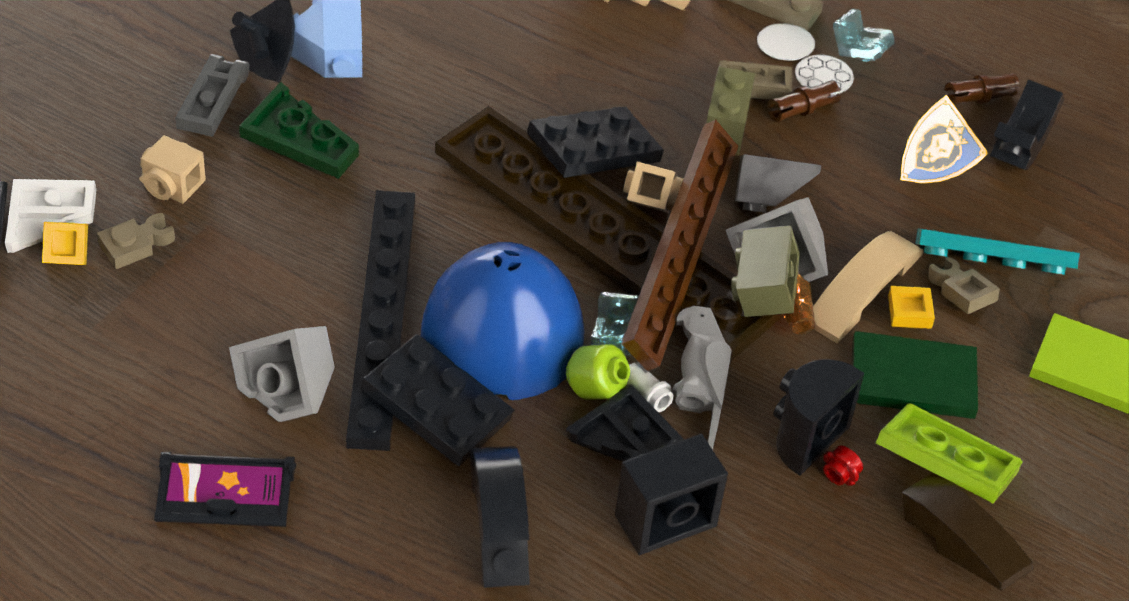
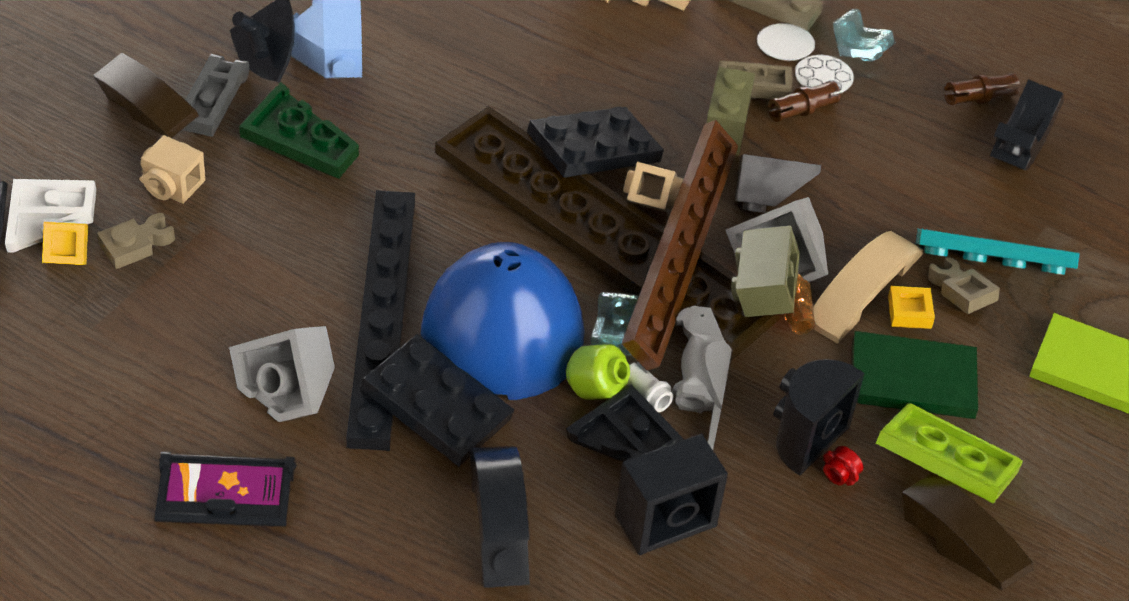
shield [899,95,989,183] -> none
none -> dark brown slope [93,53,199,138]

